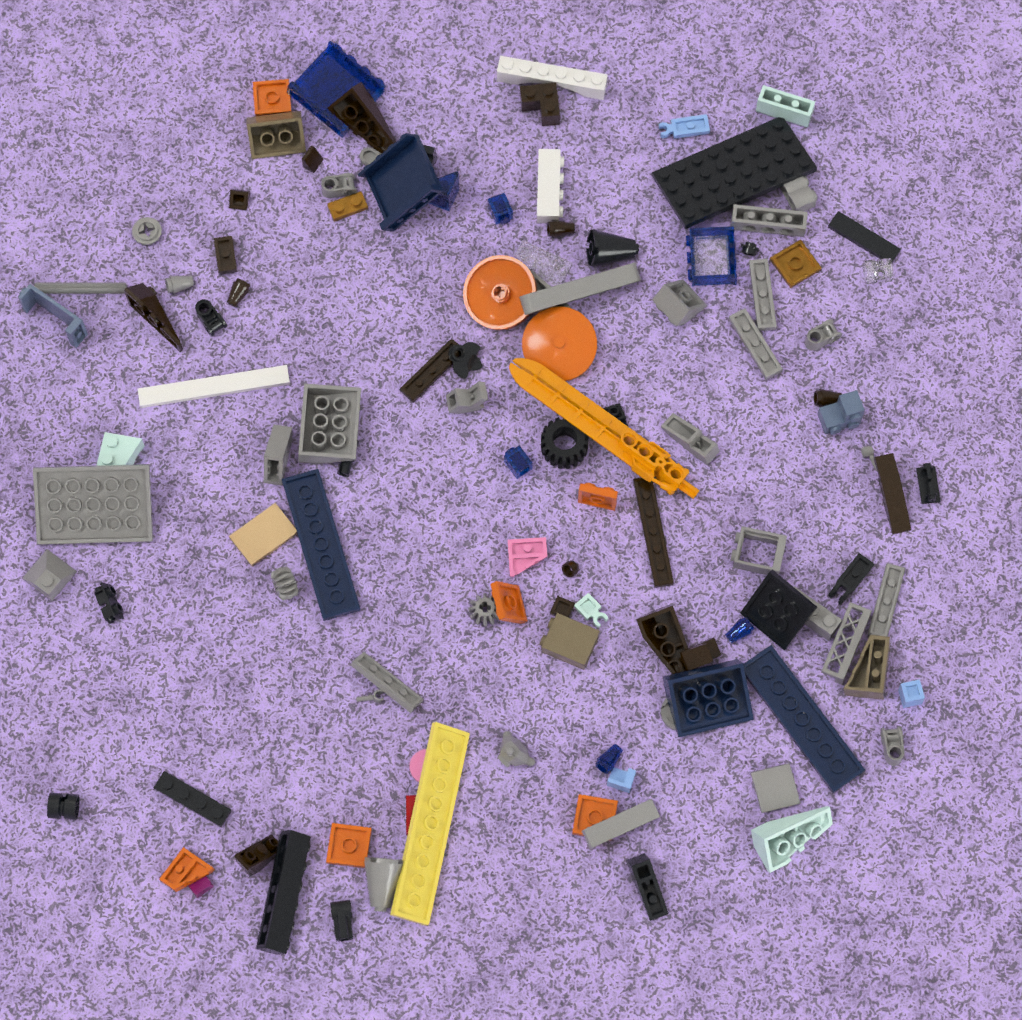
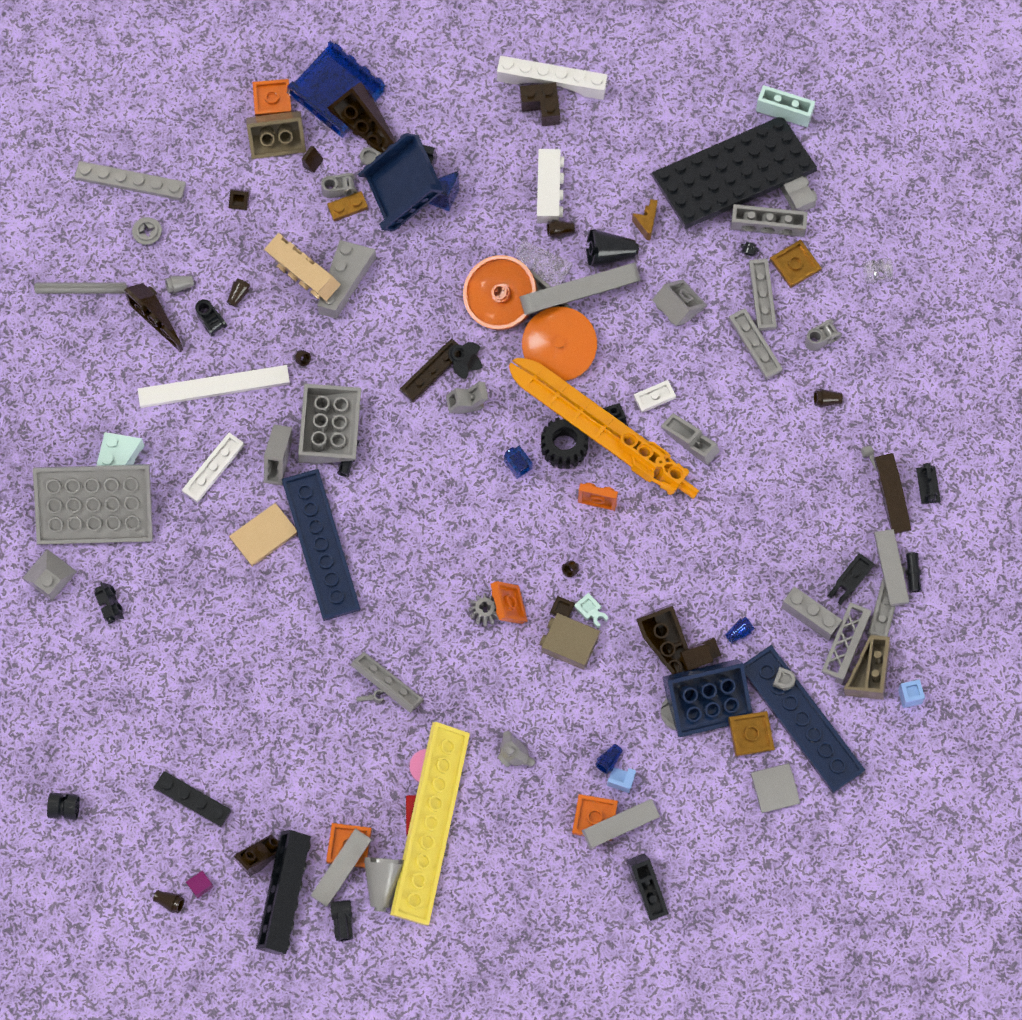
sand blue panel [18,284,88,348] -> none
orange wing [159,847,215,892] -> none
dark brown plate [214,236,237,275] -> none
light grey gear [271,566,298,601] -> none
clear blue brick [487,193,513,225] -> none
bright pink wing [508,537,547,577] -> none
dark brown tile [633,478,674,588] -> none
light blue plate [659,114,710,139] -> none
window [686,226,737,287] -> none
light grey window [730,526,787,575] -> none
black plate [740,570,817,650] -> none
light aqua wedge [751,806,833,873] -> none
sand blue brick [817,390,865,435] -> none
black tile [828,211,901,265] -> none
light grey piece [880,726,905,766] -> none
none -> light grey plate [74,161,186,201]
none -> dark brown cone [153,890,185,913]
none -> white plate [182,433,245,503]
none -> tan wedge [264,232,341,302]
none -> dark brown hinge [294,350,311,366]
none -> light grey tile [311,828,372,907]
none -> light grey wedge [317,240,376,319]
none -> pearl gold slope [632,199,658,241]
none -> white plate [634,380,676,413]
none -> pearl gold tile [728,711,775,757]
none -> light grey tile [773,667,795,690]
none -> light grey tile [874,529,909,607]
none -> black pin [906,552,922,593]

